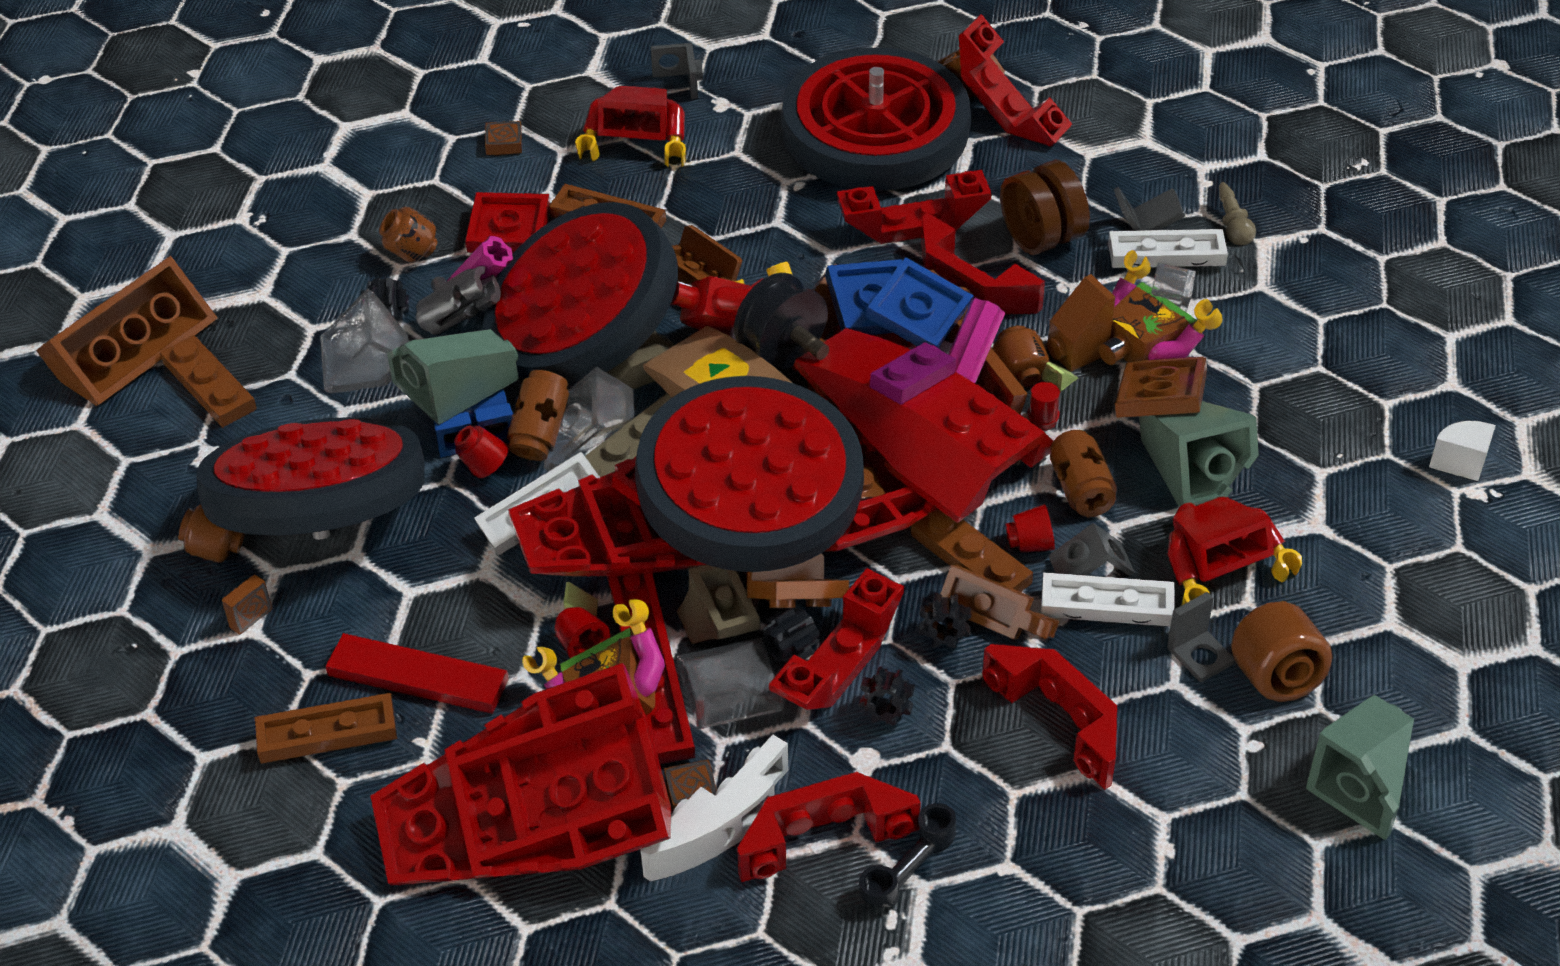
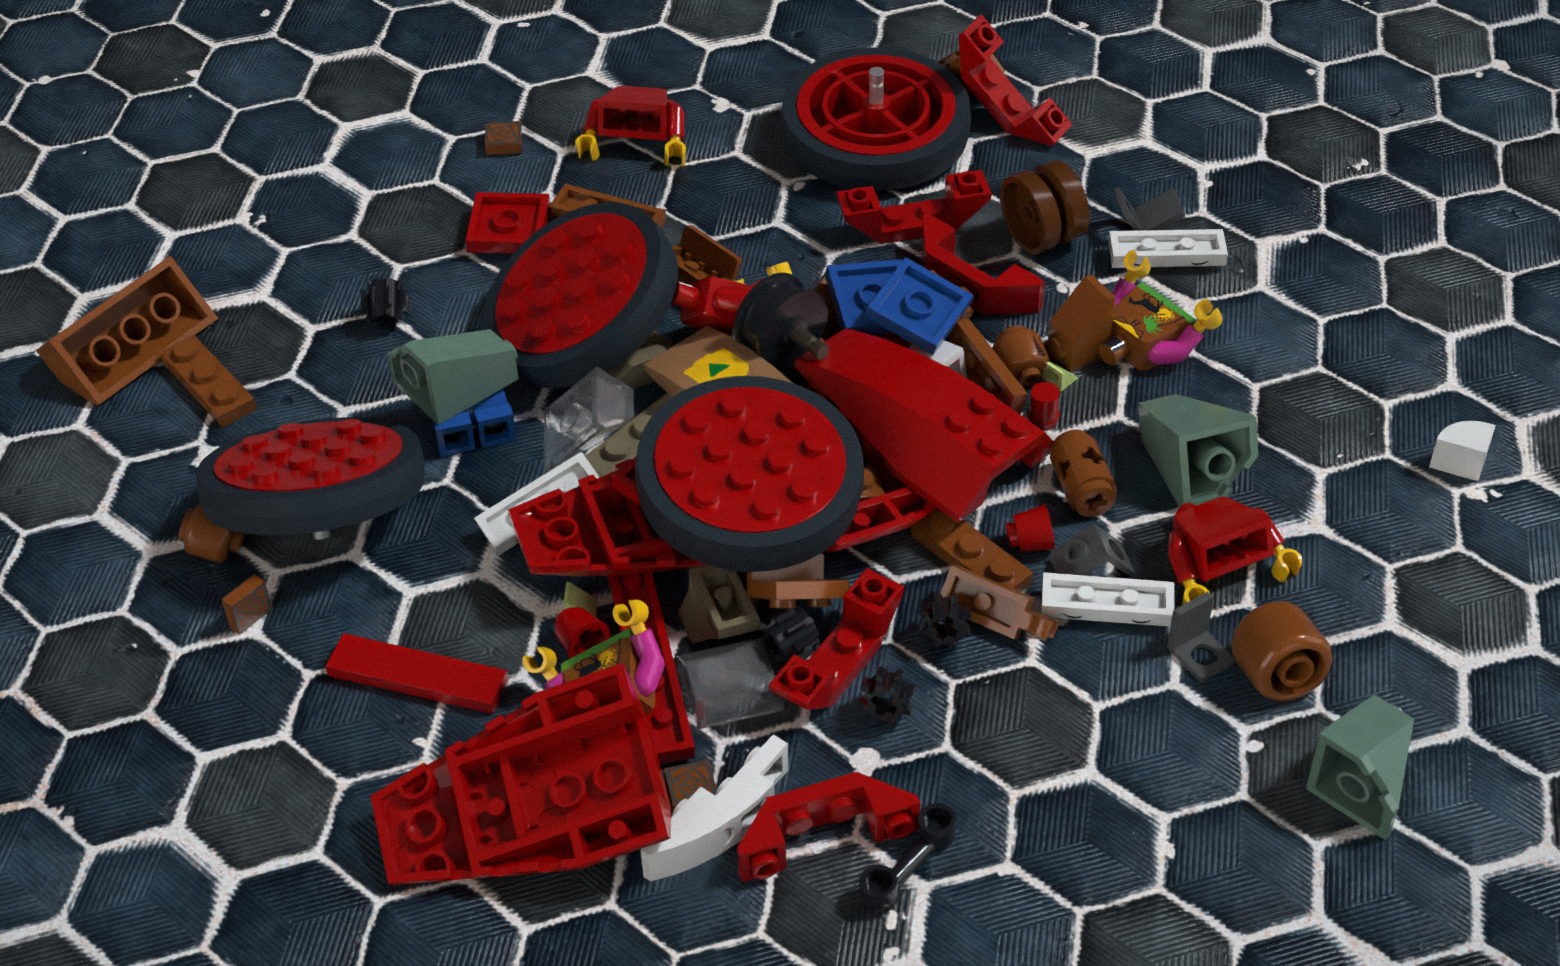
dark orange plate [255,693,398,764] -> none
clear slope [320,289,409,393] -> none
dark orange head [379,206,437,263] -> none
flat silver piece [416,266,501,335] -> none
dark pink axle [447,236,513,281] -> none
red hat [454,426,509,478] -> none
dark orange piece [507,370,569,461] -> none
dark grey bracket [650,43,703,99] -> none
magenta plate [870,342,956,404] -> none
dark pink axle [948,298,1005,383] -> none
red slope [982,644,1117,790] -> none
dark orange tile [1115,356,1207,418] -> none
clear panel [1151,263,1196,313] -> none
dark tan bar [1219,182,1256,245] -> none

